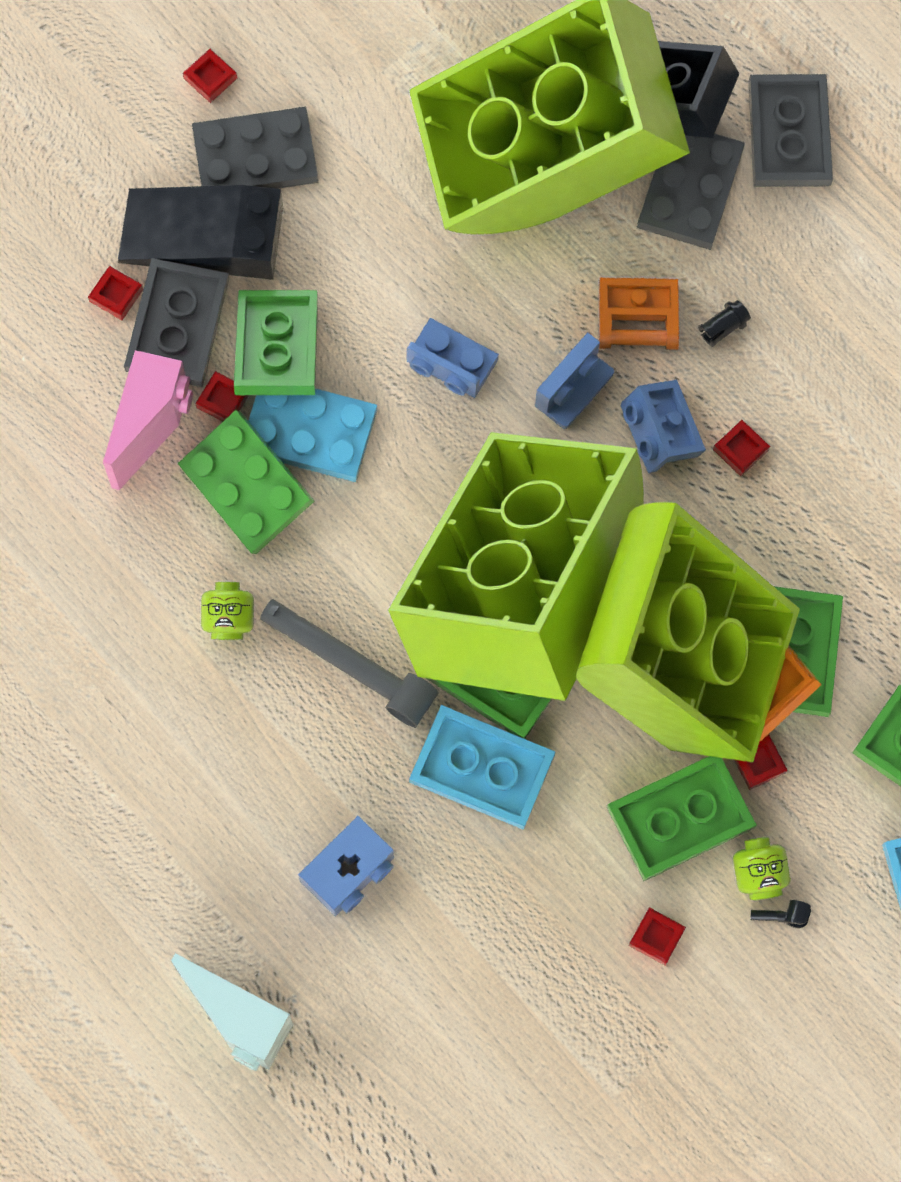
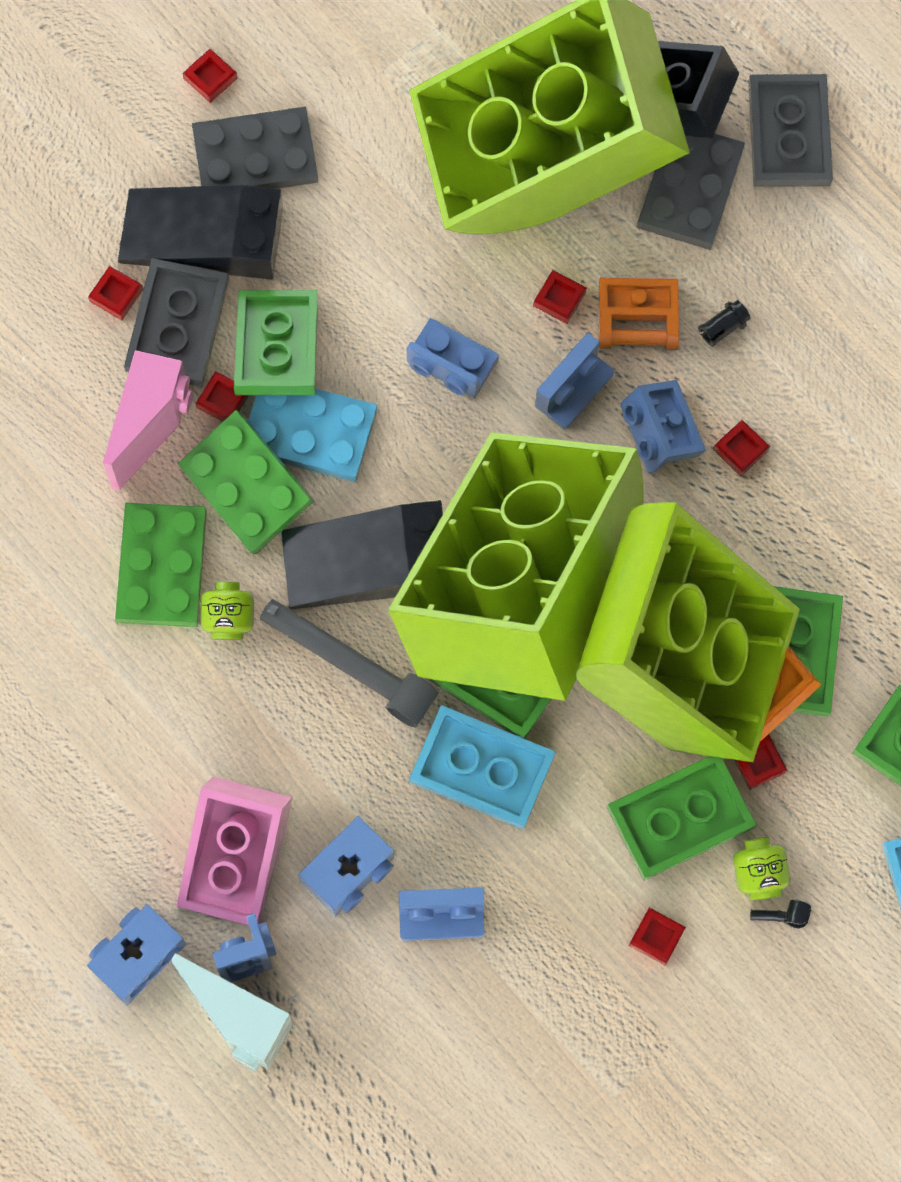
none -> medium blue brick [87,904,187,1006]
none -> bright green plate [115,503,207,627]
none -> bright pink slope [176,776,293,926]
none -> medium blue bracket [212,913,277,983]
none -> black slope [281,500,443,609]
none -> medium blue bracket [399,887,485,941]
none -> red tile [533,270,587,324]

